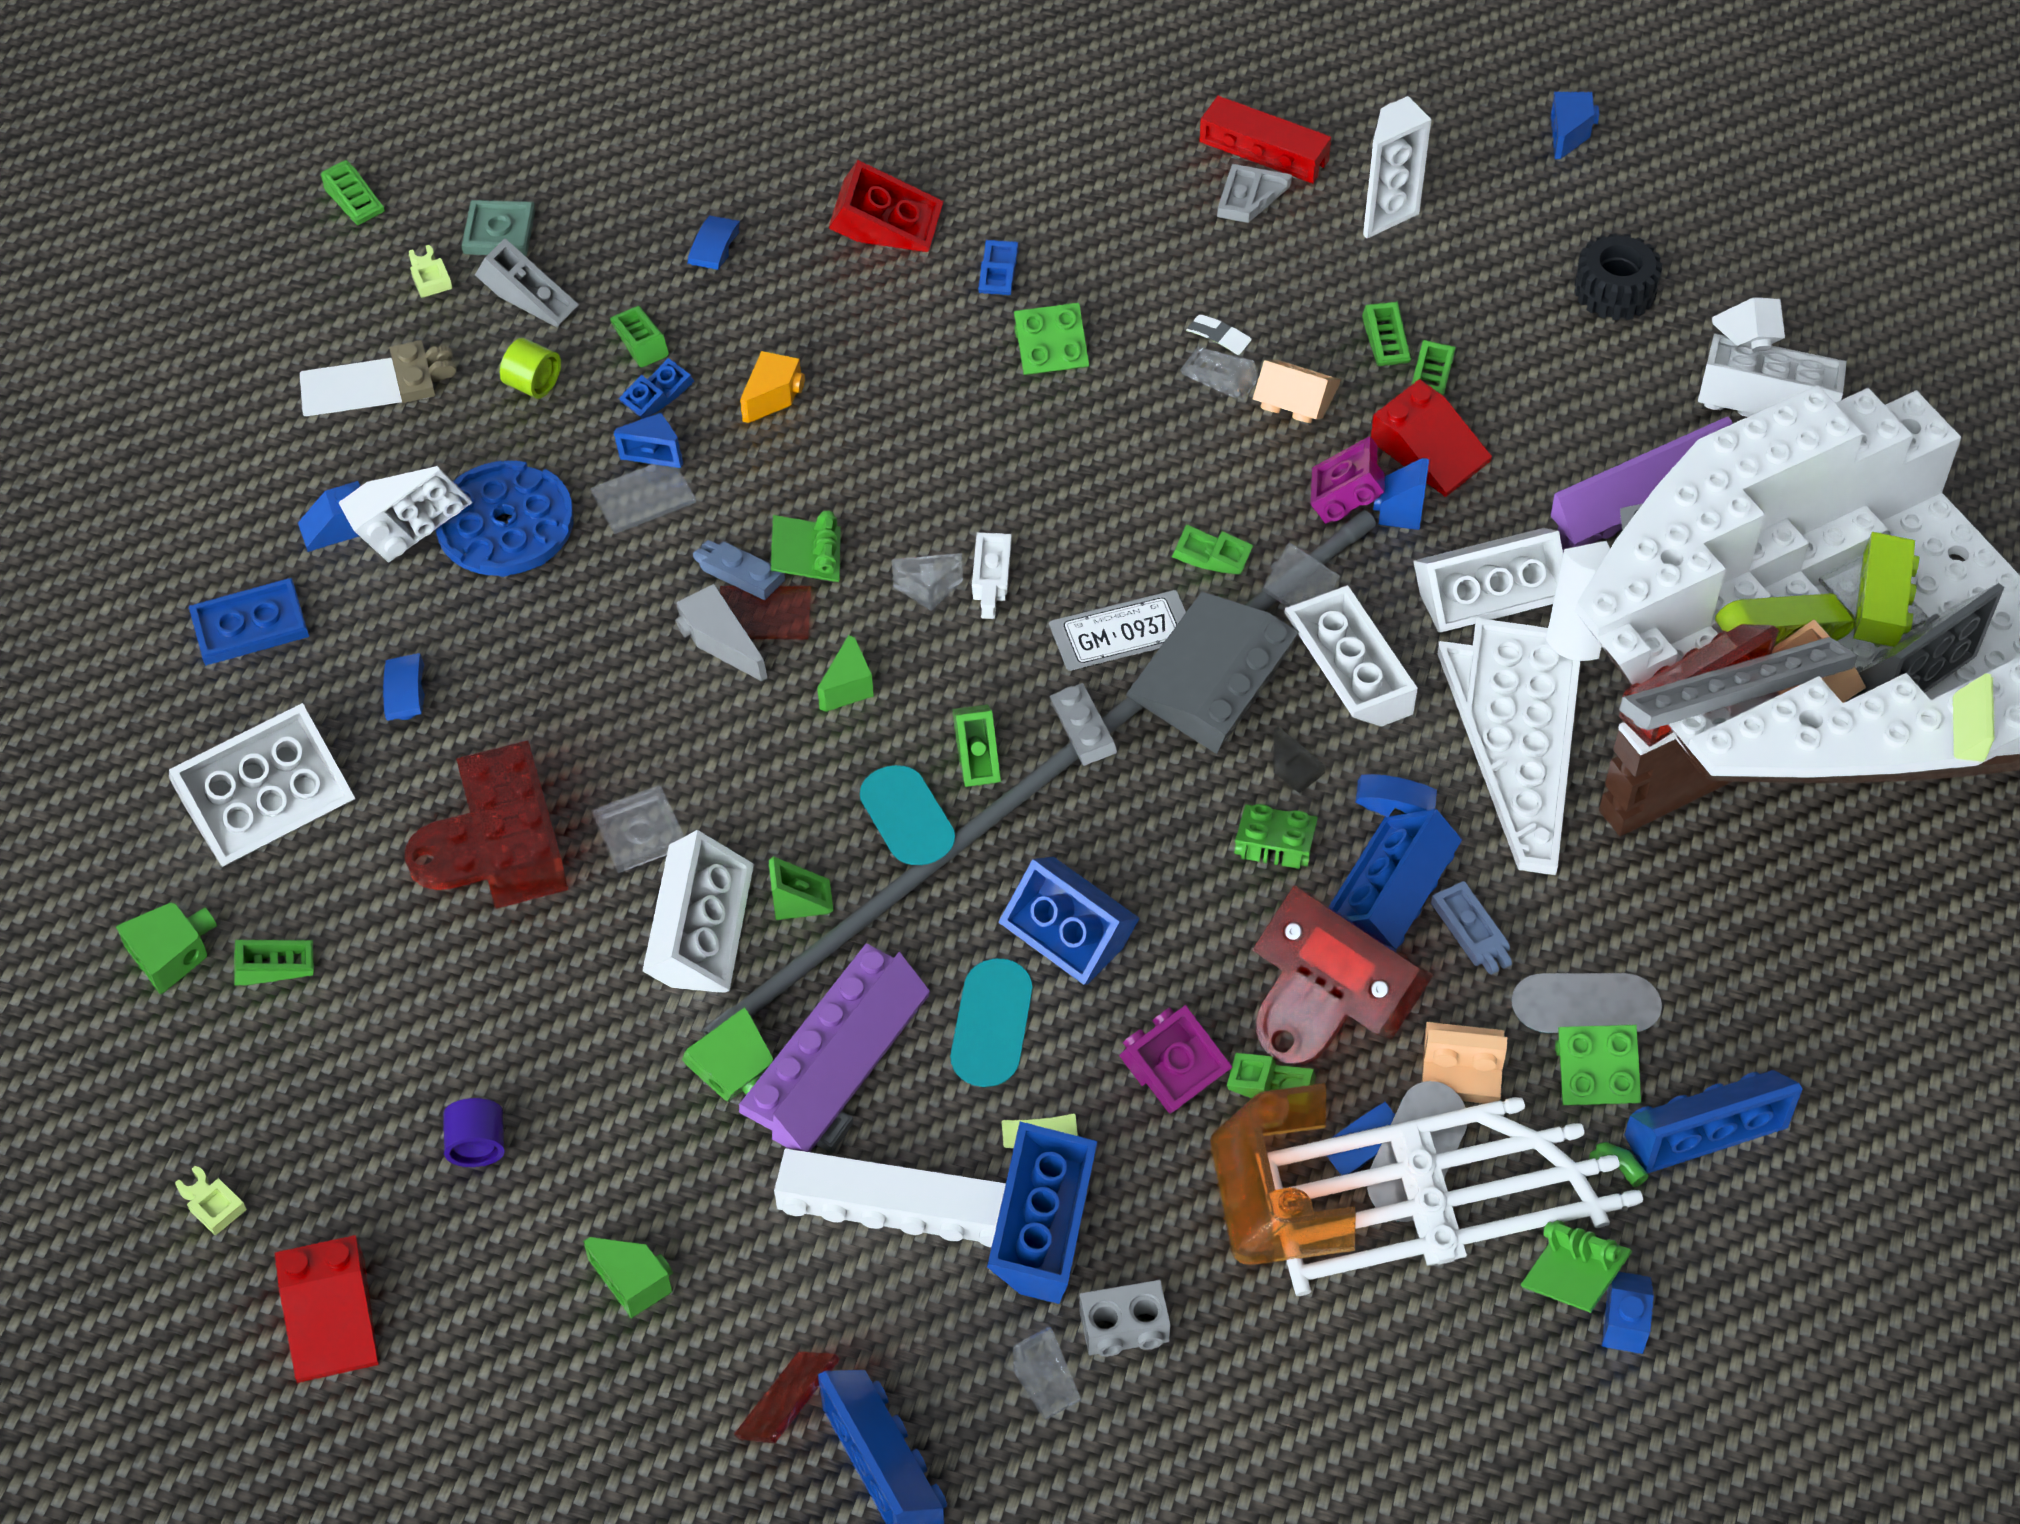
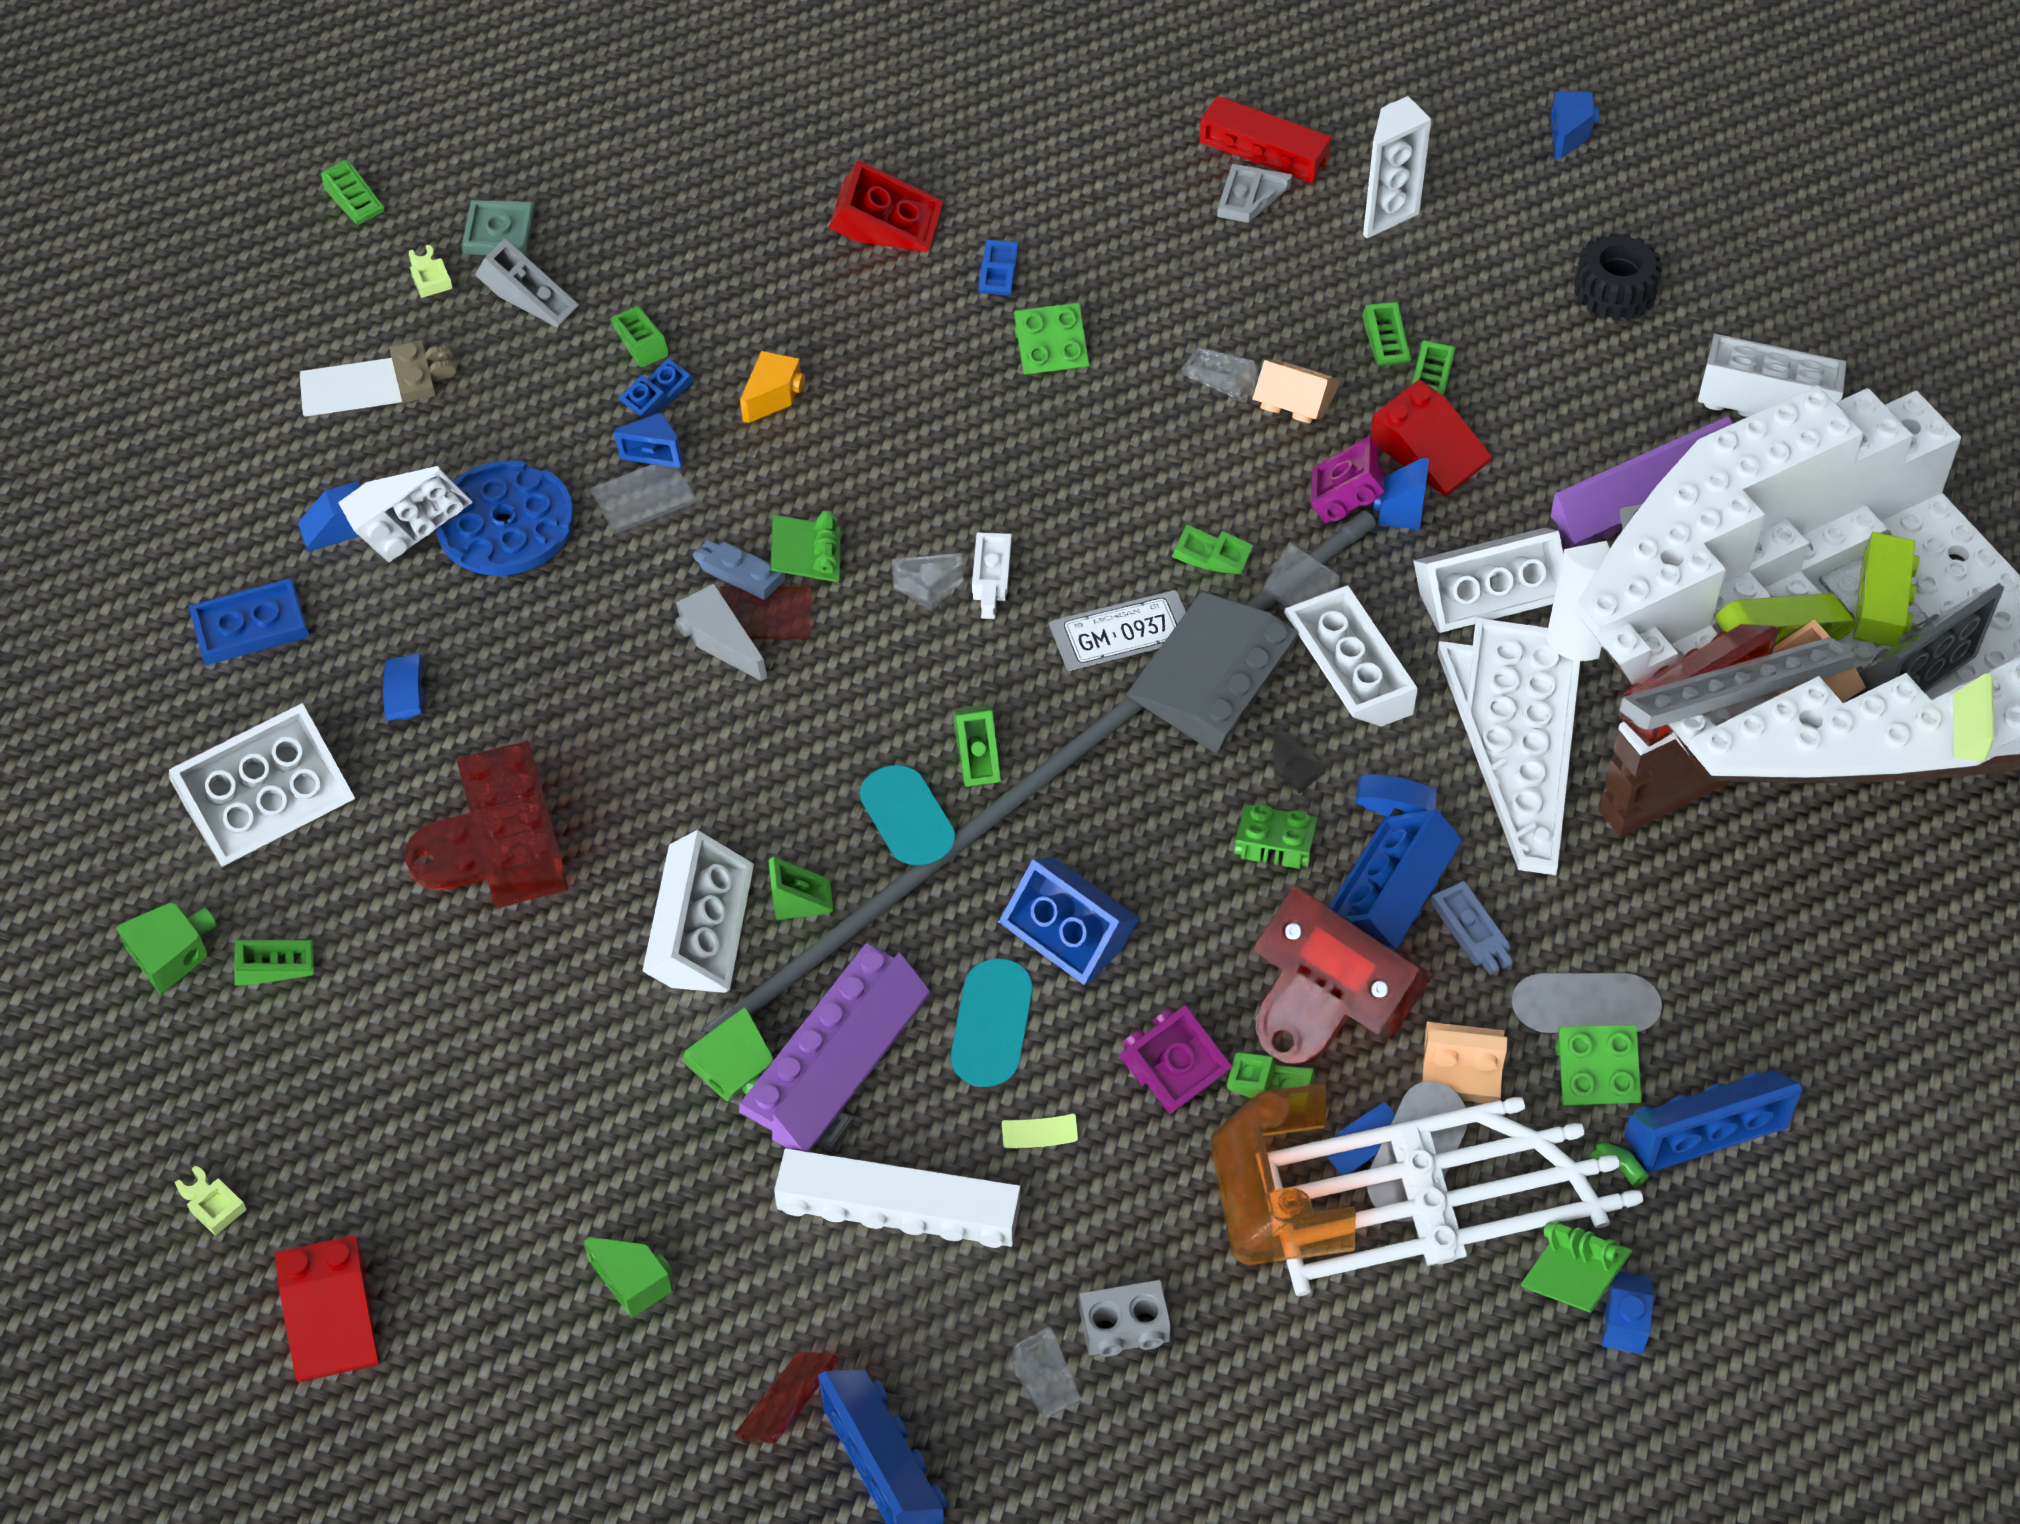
dark purple piece [443,1098,504,1167] -> none
lime piece [500,338,561,399] -> none
clear tile [591,785,685,873] -> none
blue slope [687,215,740,270] -> none
bright green slope [817,635,874,711] -> none
blue slope [987,1121,1097,1304] -> none
light grey plate [1050,683,1117,766] -> none
white sticker [1186,315,1251,355] -> none
white slope [1712,297,1785,351] -> none

